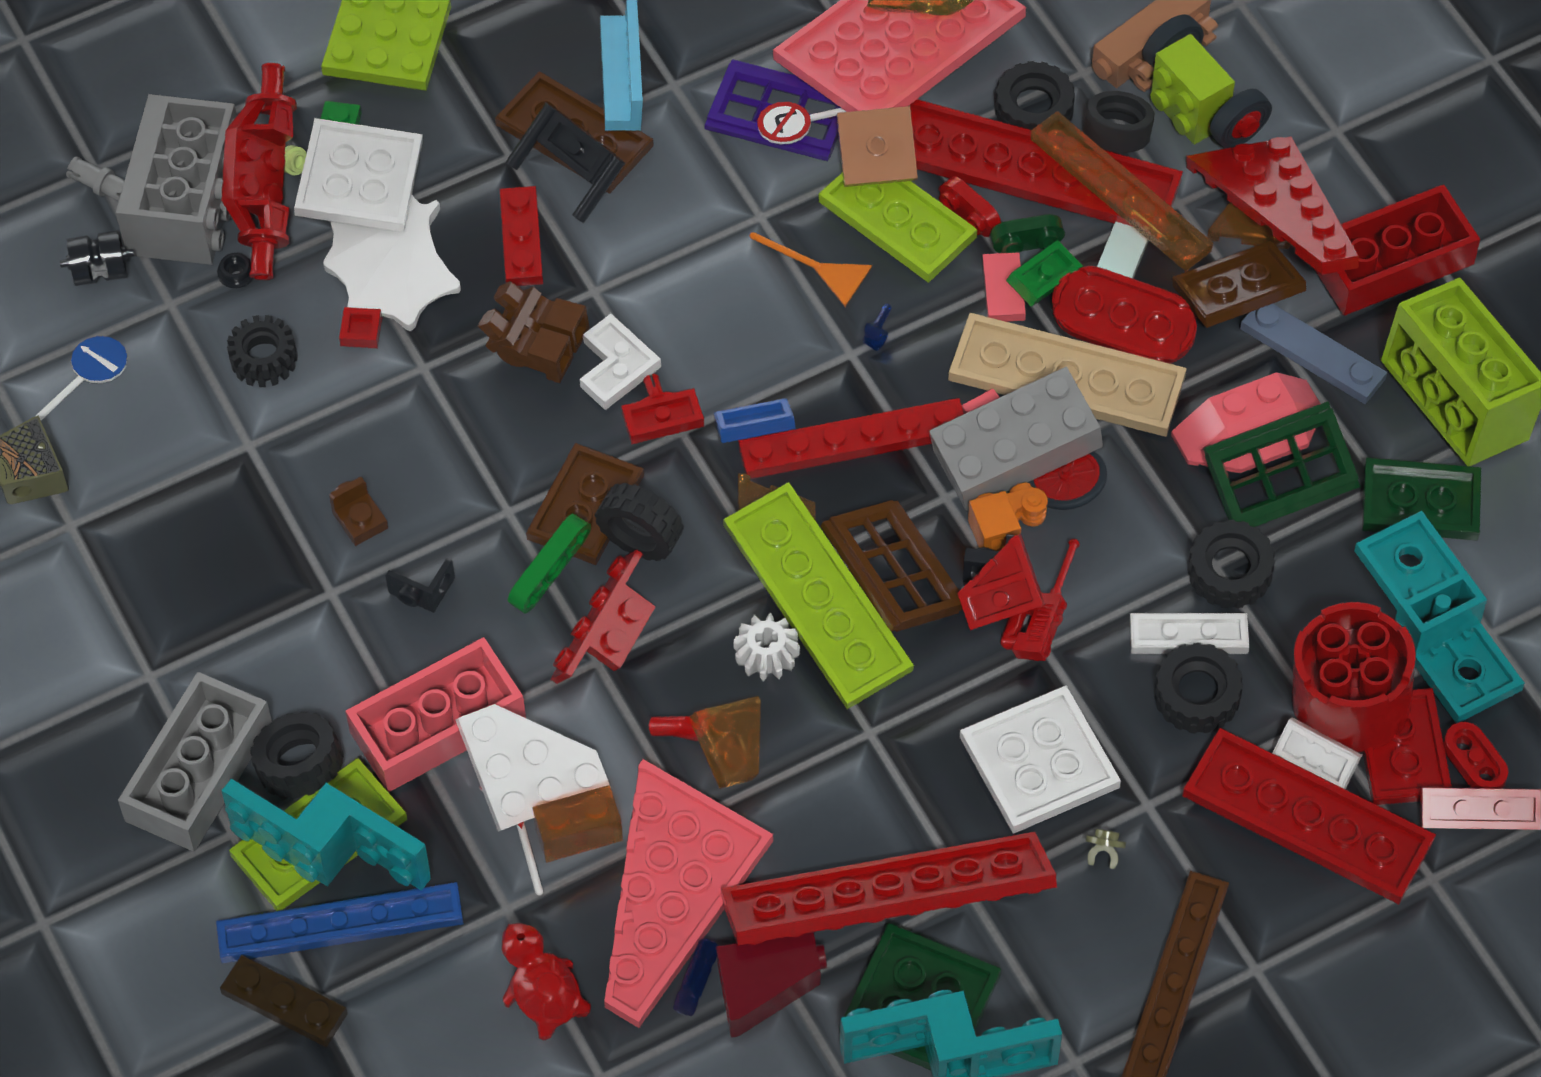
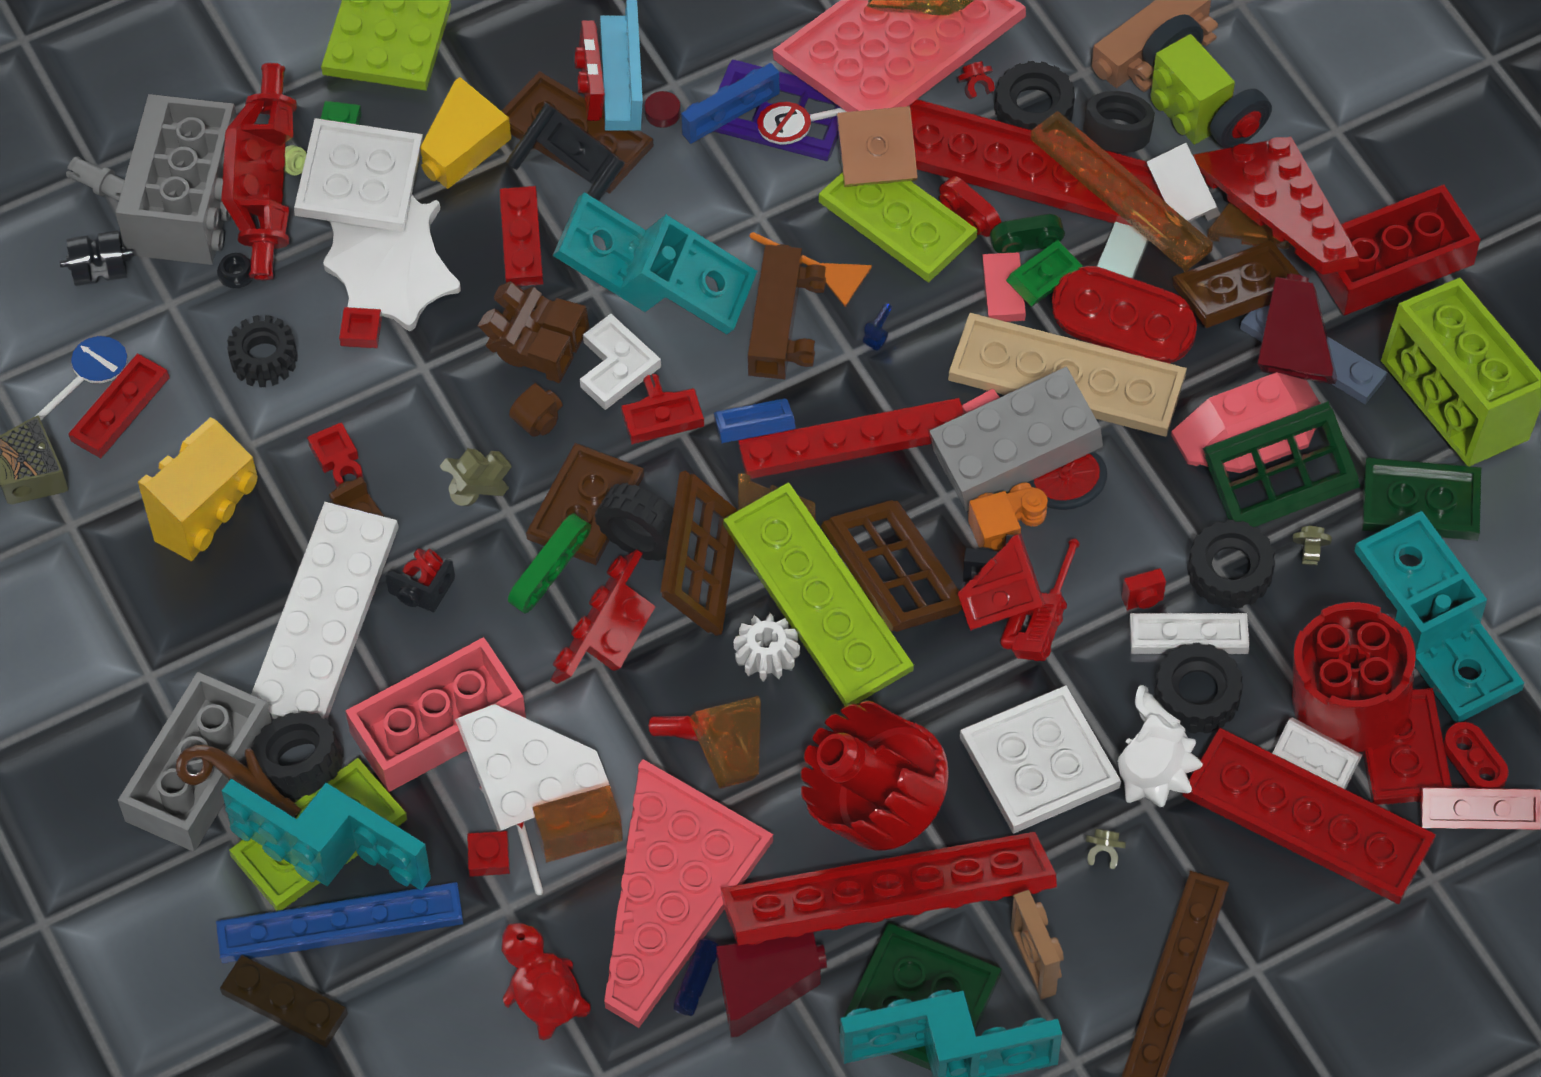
none -> red plate [68,353,169,459]
none -> yellow wedge [138,417,258,561]
none -> reddish brown plant [176,745,302,819]
none -> white plate [251,502,399,719]
none -> red plate [307,422,363,487]
none -> red plate [403,548,444,587]
none -> yellow slope [420,77,511,189]
none -> olive hips [440,448,512,506]
none -> red plate [467,831,510,877]
none -> reddish brown plate [509,383,563,437]
none -> teal bracket [552,192,758,335]
none -> red plate [575,20,605,121]
none -> dark red tile [644,91,681,128]
none -> reddish brown piece [660,471,739,636]
none -> blue plate [681,63,780,144]
none -> reddish brown brick [748,244,826,380]
none -> red piece [800,701,949,851]
none -> red plate [957,61,995,100]
none -> medium nougat plate [1010,890,1064,1000]
none -> white head [1117,685,1203,807]
none -> red plate [1122,568,1166,610]
none -> white panel [1147,143,1221,228]
none -> dark red slope [1258,274,1337,385]
none -> olive plate [1293,526,1332,566]

